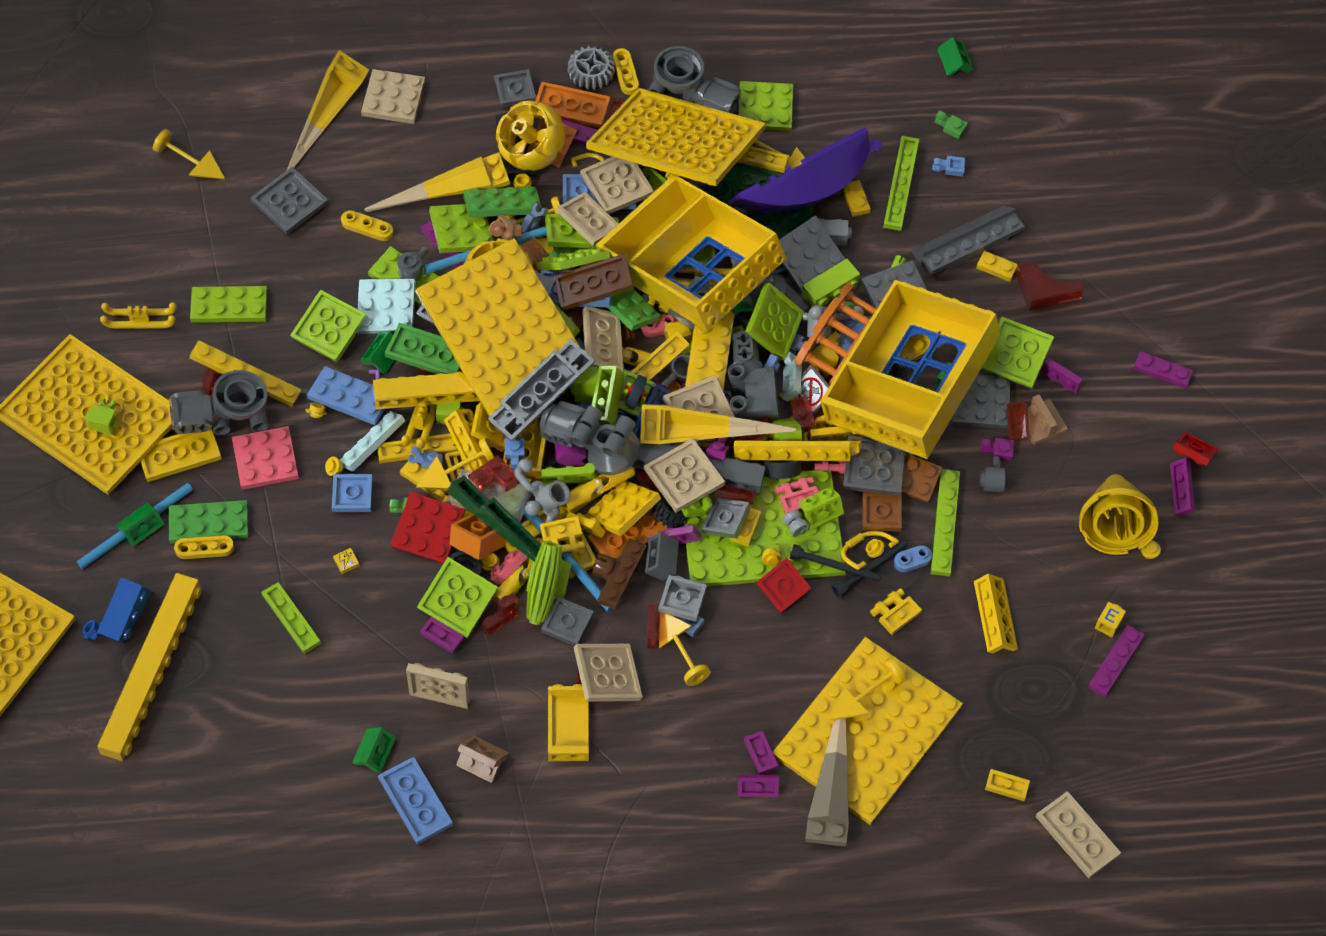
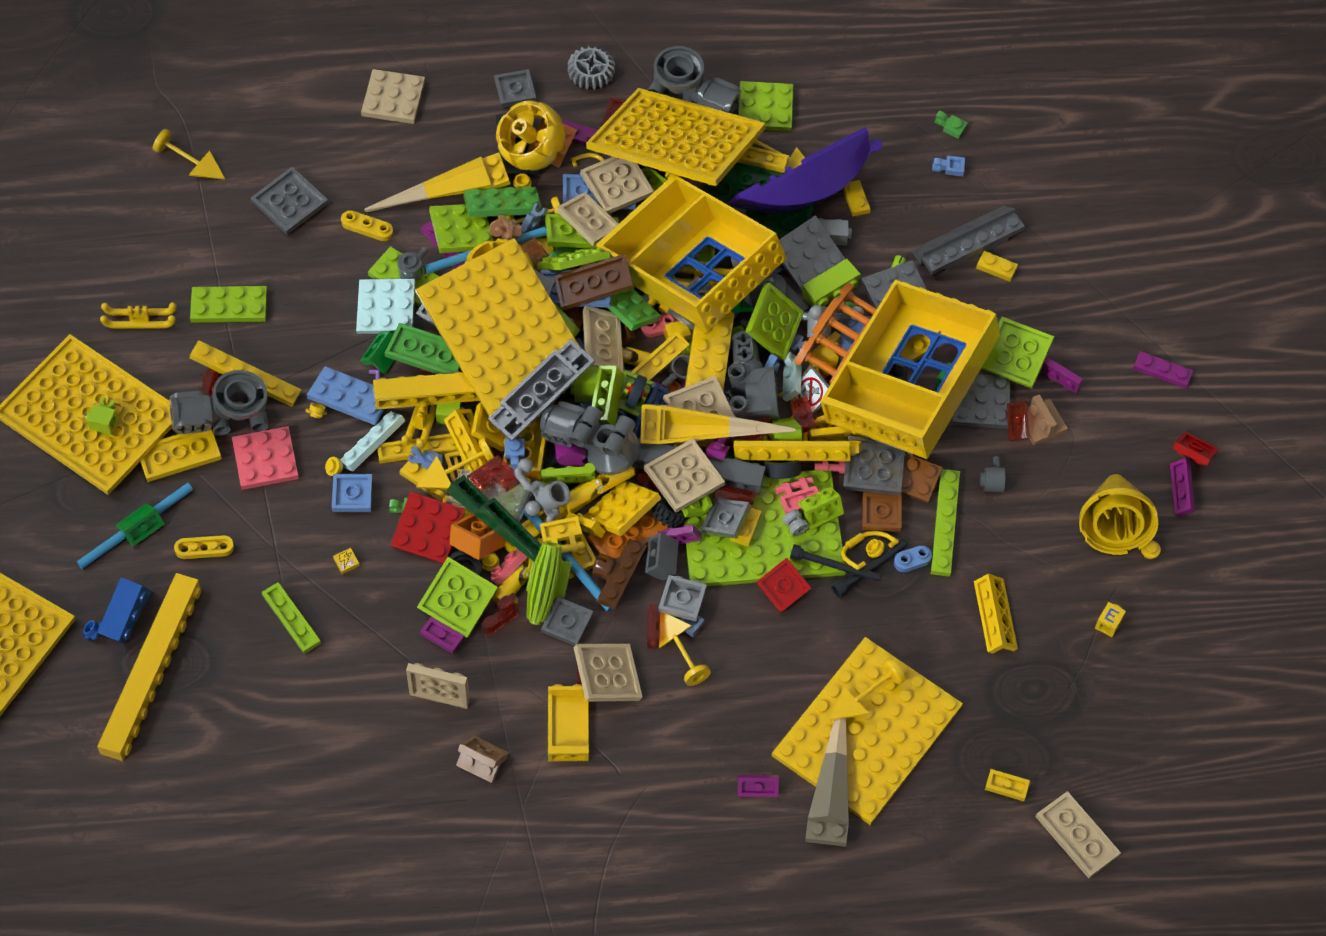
bright green plate [169,500,248,544] -> none
yellow plate [287,50,369,170] -> none
lime plate [290,290,368,363] -> none
green panel [352,727,396,773] -> none
medium blue plate [378,757,453,845] -> none
orange plate [535,82,611,129] -> none
yellow plate [613,48,639,95] -> none
magenta plate [744,731,778,775] -> none
yellow plate [762,548,781,566] -> none
yellow plate [870,588,922,635] -> none
lime plate [883,136,919,231] -> none
green panel [937,37,974,76] -> none
magenta plate [980,438,1014,461] -> none
clear red arch [1015,260,1084,310] -> none
magenta plate [1088,625,1145,697] -> none

